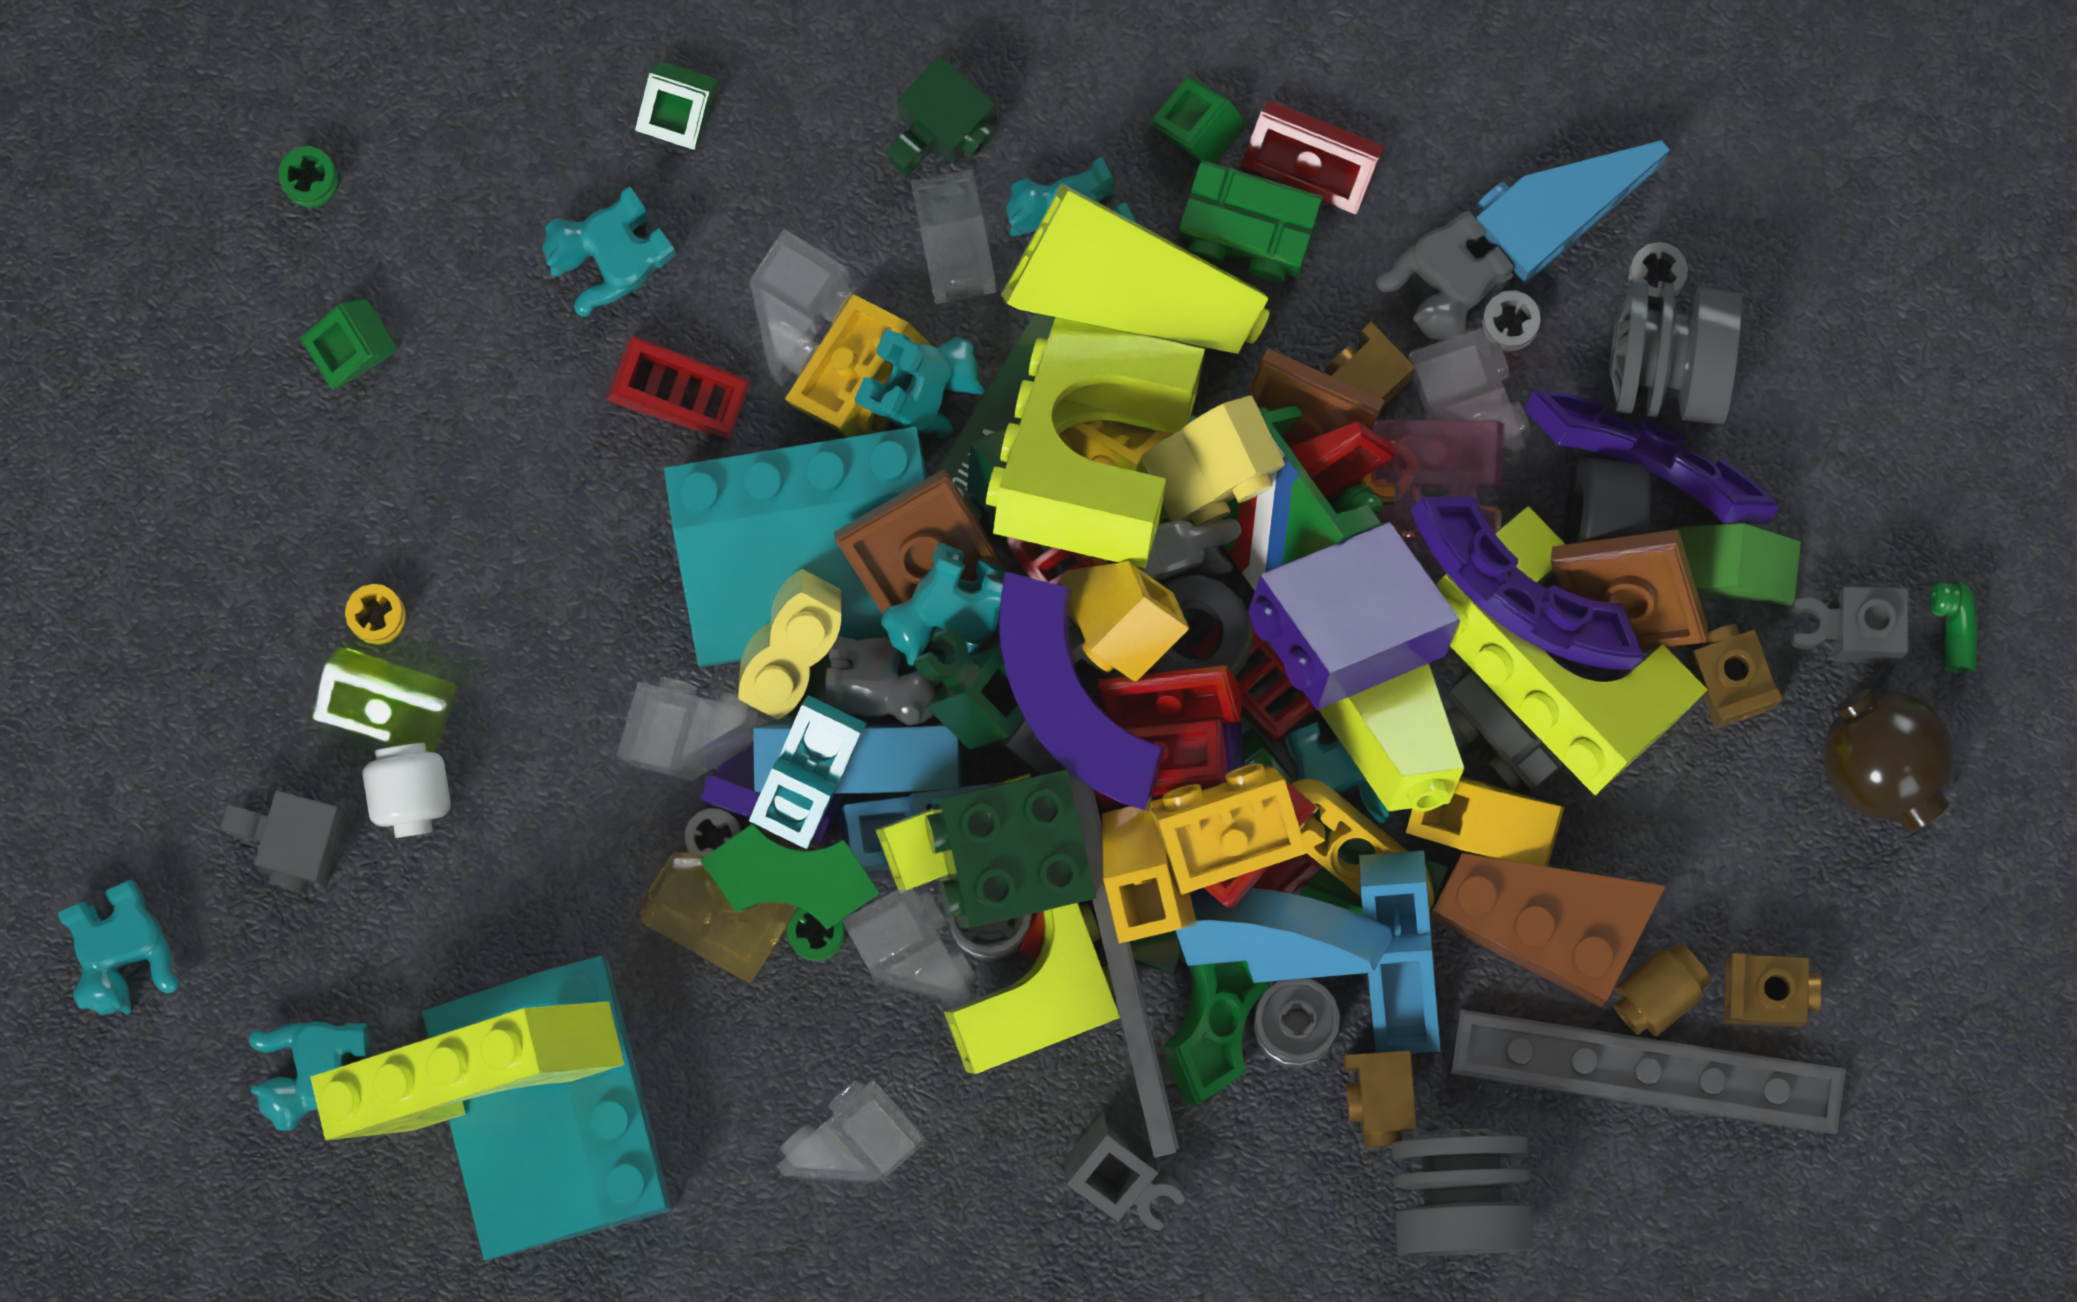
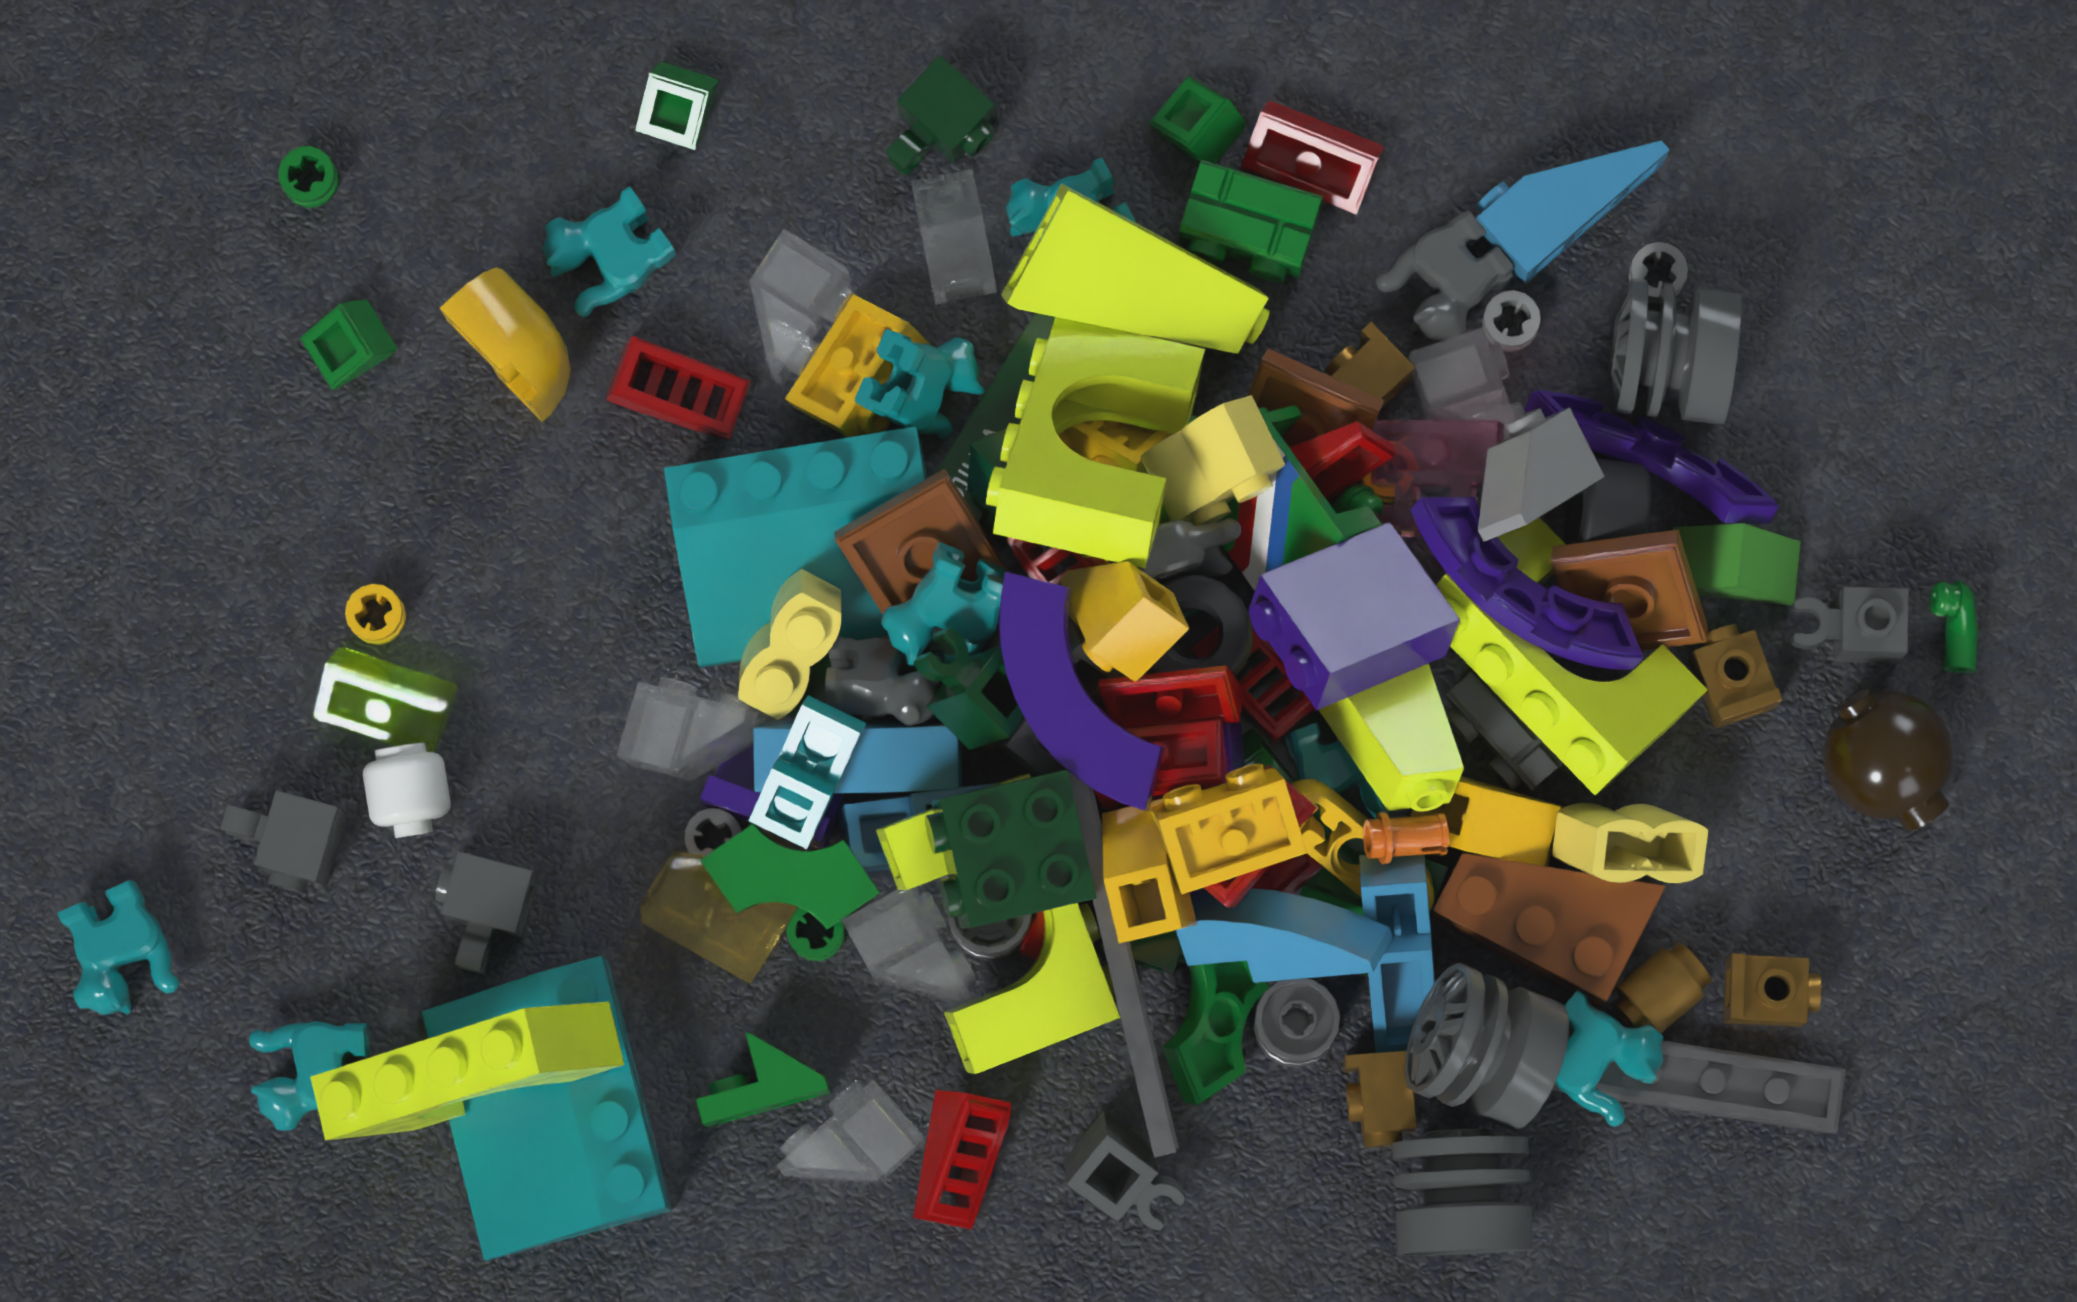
none -> dark grey brick [435,851,540,975]
none -> yellow brick [440,267,571,422]
none -> green slope [696,1032,831,1128]
none -> red slope [913,1090,1012,1229]
none -> orange pin [1363,812,1449,864]
none -> dark grey wheel [1404,963,1569,1131]
none -> light grey slope [1478,408,1605,542]
none -> light yellow brick [1552,803,1708,883]
none -> teal animal [1555,989,1664,1127]

